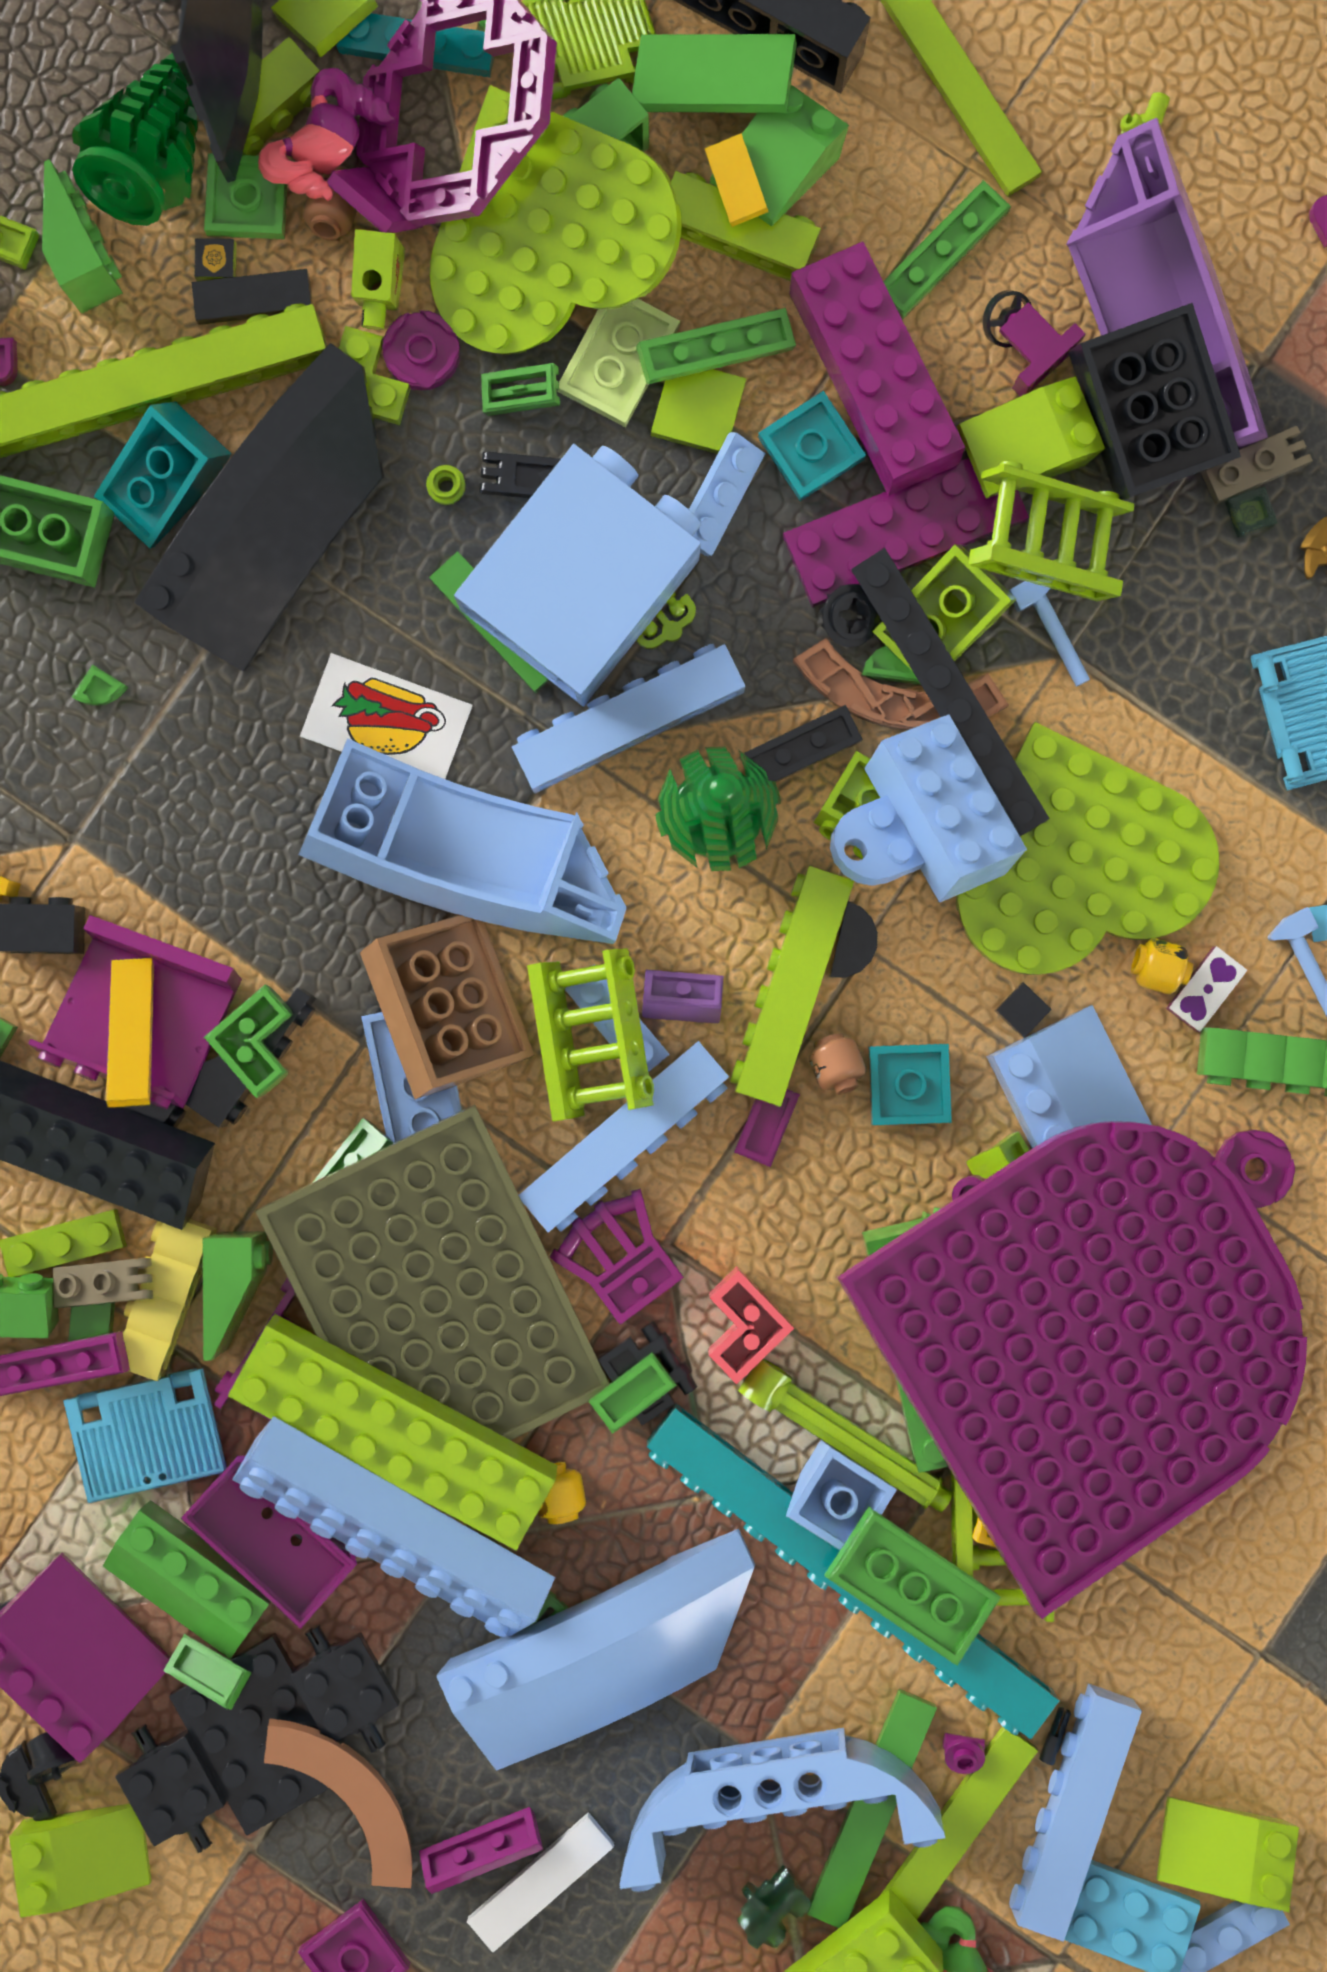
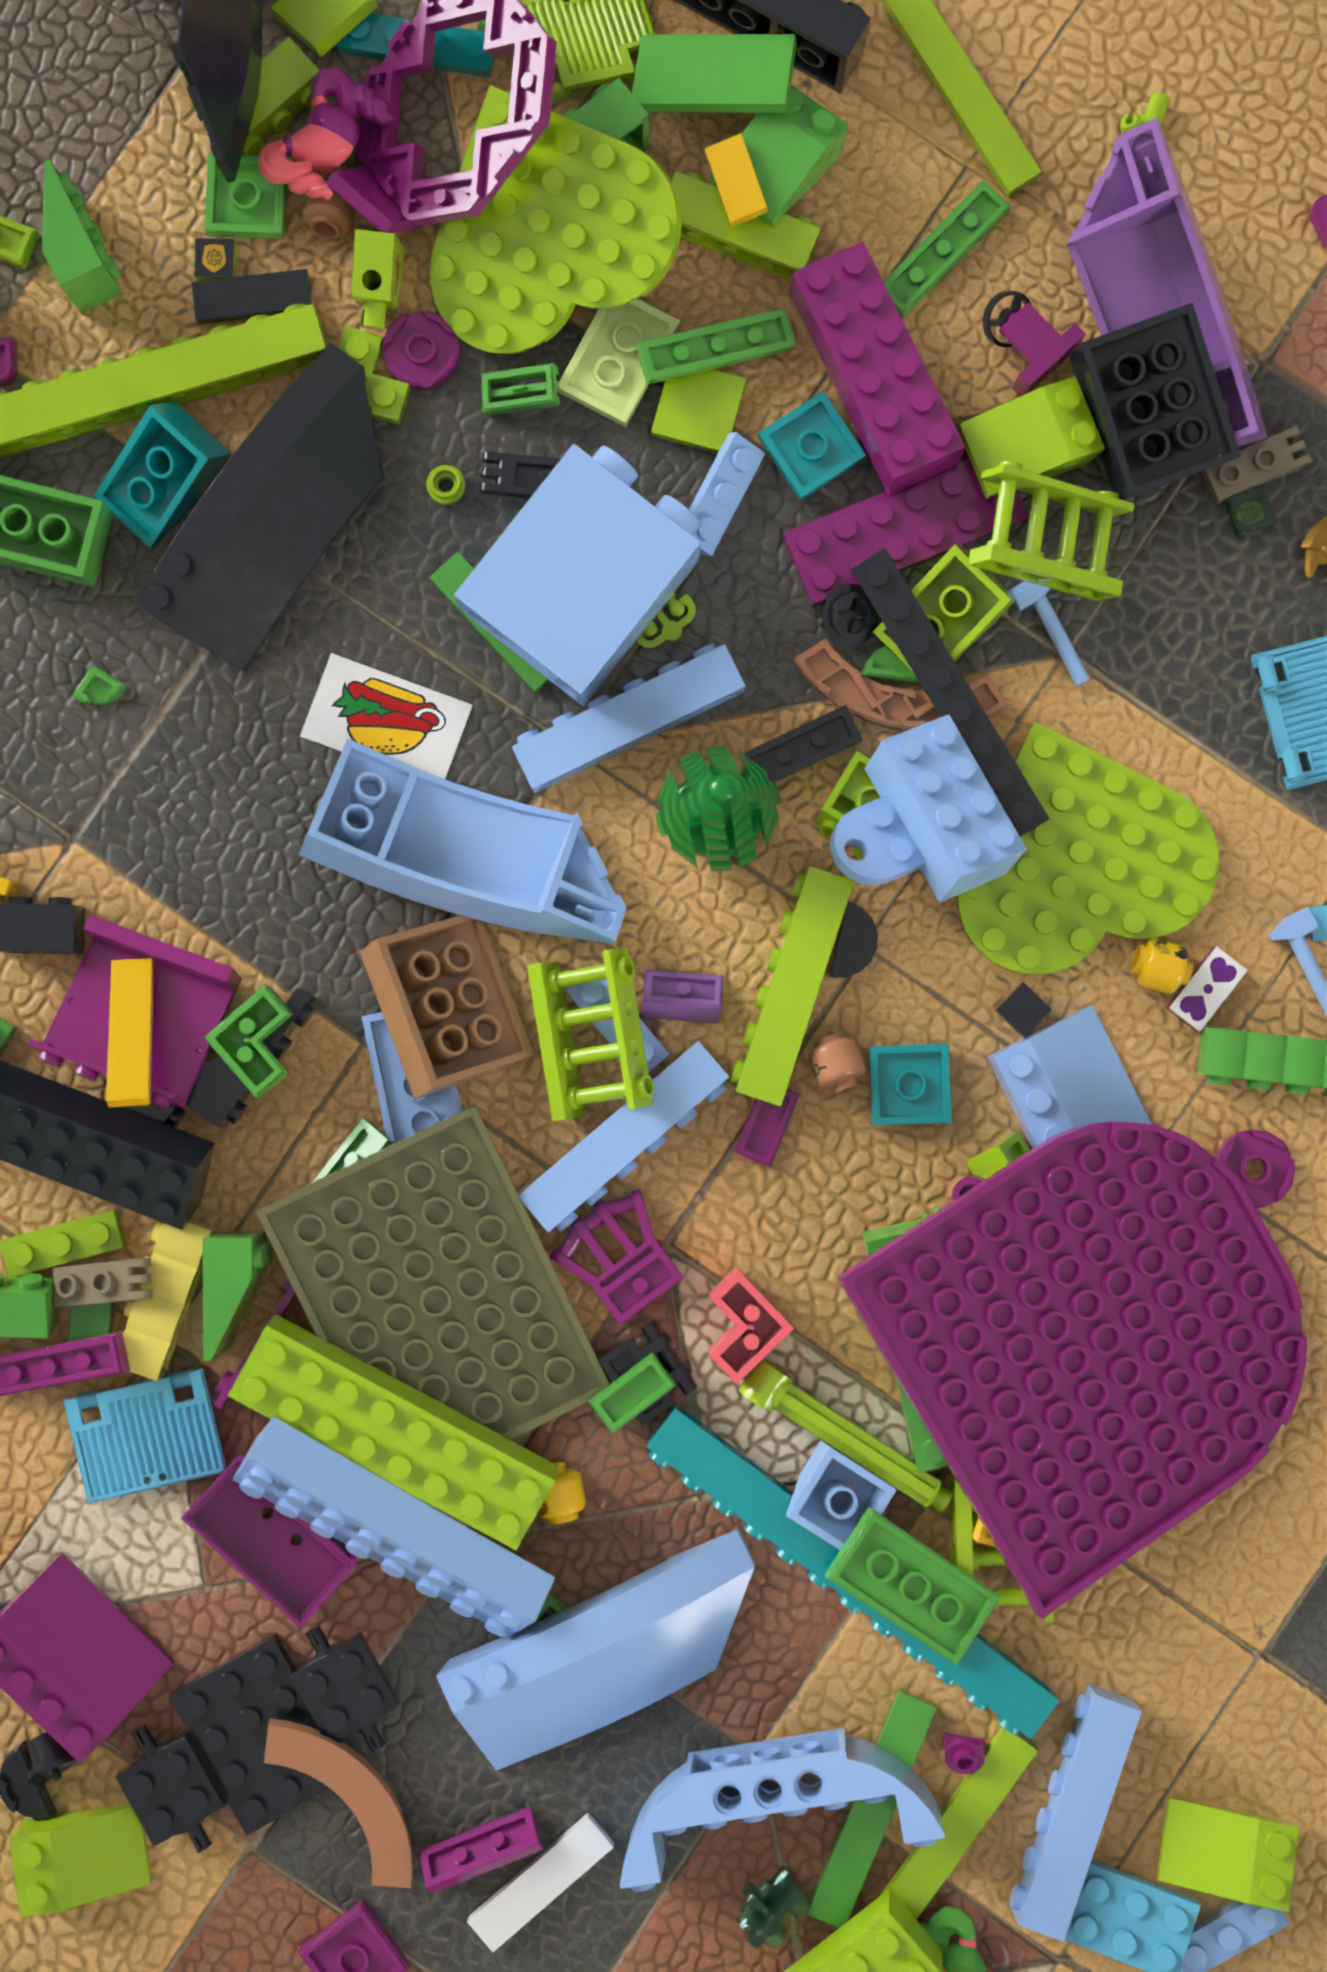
green plant [72,53,199,226] -> none
bright green slope [103,1500,270,1659] -> none
bright green tile [163,1634,252,1710] -> none
black pin [1039,1707,1071,1765] -> none

